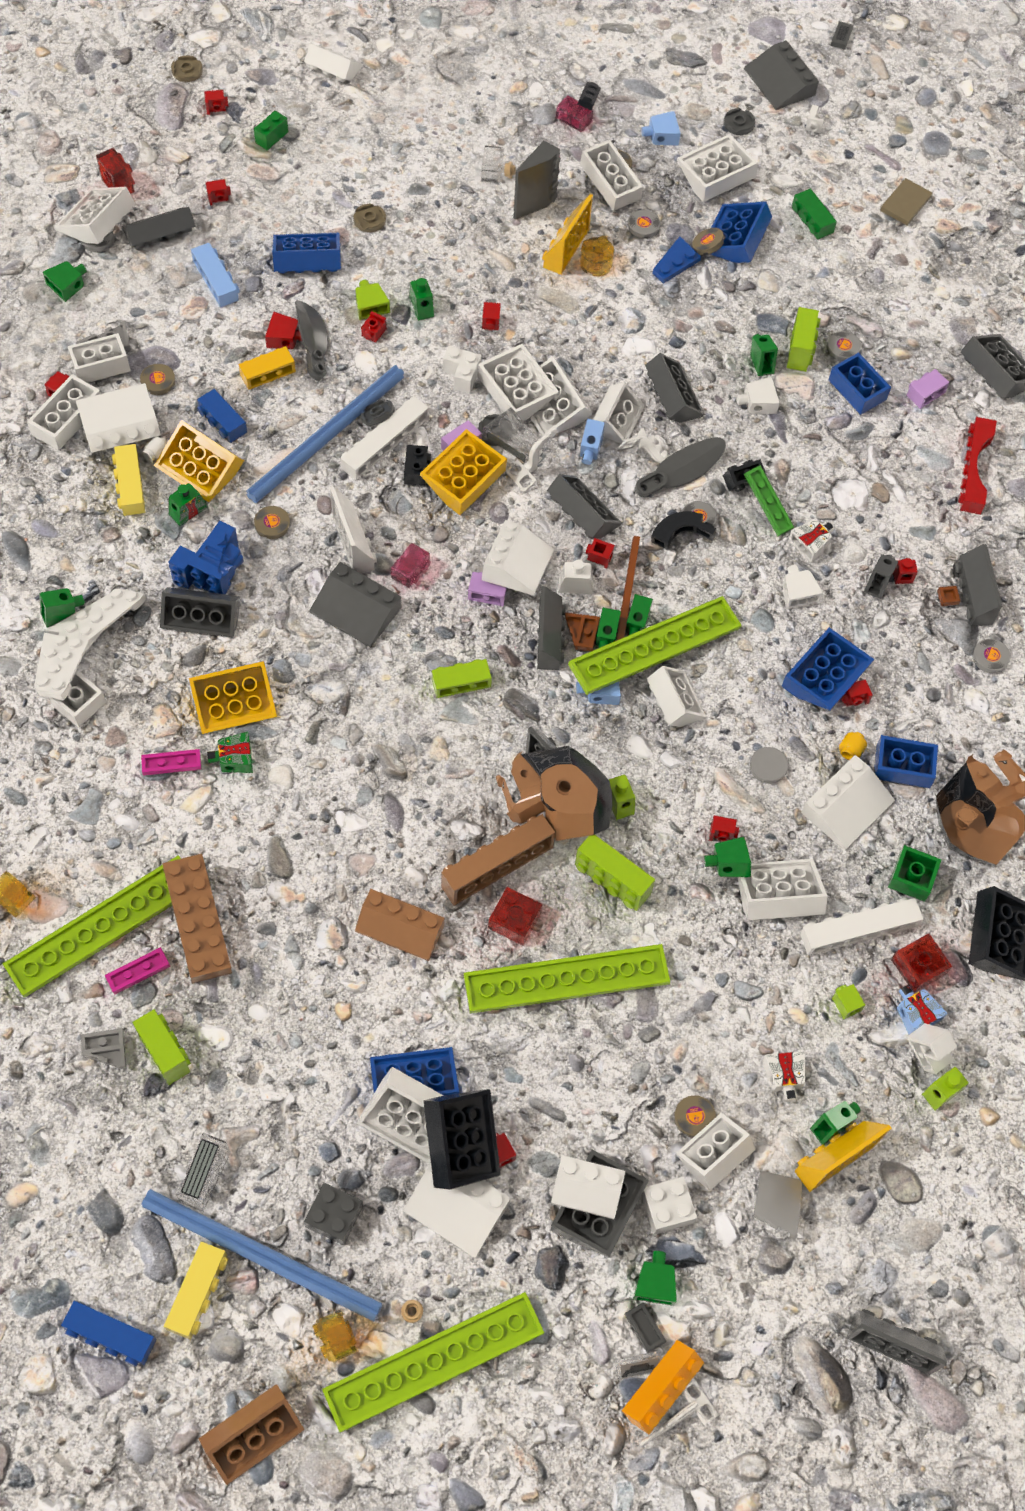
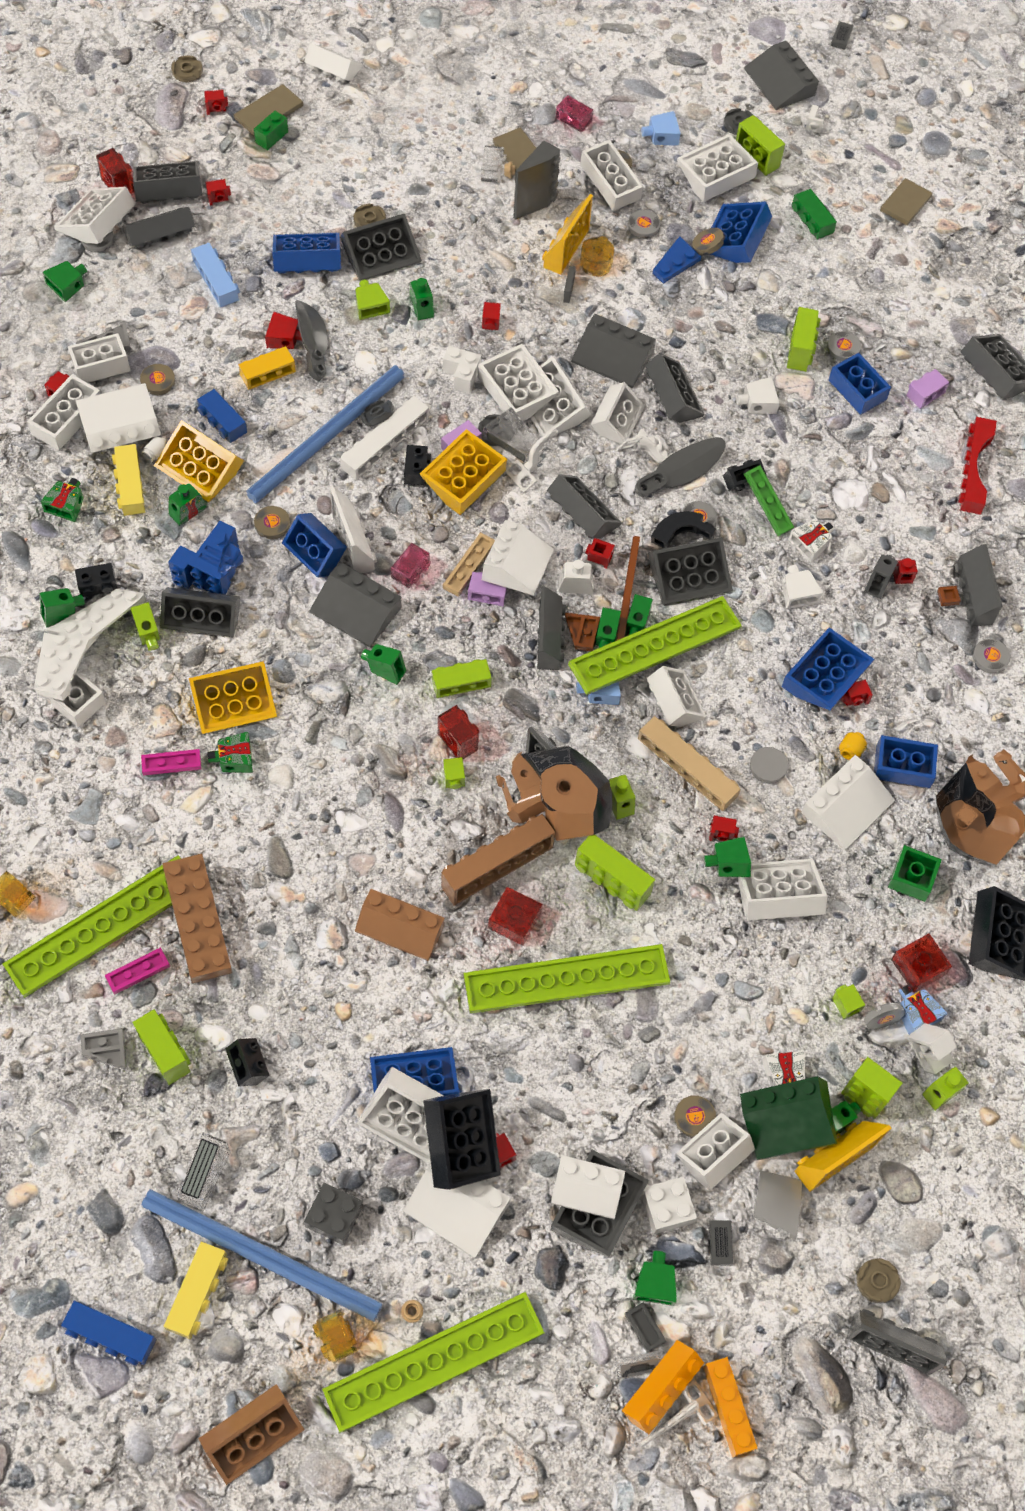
red brick [361,311,387,343] -> none
black plate [577,81,601,111] -> none
light blue torso [580,419,605,465] -> none
green torso [750,334,778,376] -> none
white brick [800,898,924,956] -> none
none -> green torso [41,478,84,522]
none -> black brick [75,563,118,597]
none -> lime torso [131,602,160,651]
none -> dark grey slope [133,161,202,203]
none -> black brick [225,1038,270,1087]
none -> dark tan tile [234,84,304,136]
none -> blue brick [282,513,347,578]
none -> dark grey slope [340,213,422,281]
none -> green torso [361,644,407,685]
none -> clear red brick [438,705,480,759]
none -> tan plate [443,532,495,597]
none -> lime brick [443,757,465,789]
none -> dark tan tile [493,127,536,170]
none -> dark grey tile [563,265,576,303]
none -> dark grey slope [571,314,656,388]
none -> tan brick [638,716,741,812]
none -> dark grey slope [648,537,733,605]
none -> light orange brick [703,1357,758,1458]
none -> dark grey tile [709,1220,733,1266]
none -> lime brick [736,115,785,176]
none -> dark green slope [740,1076,837,1160]
none -> lime brick [841,1057,902,1119]
none -> dark tan tile [856,1258,901,1303]
none -> light grey tile [864,1003,905,1029]

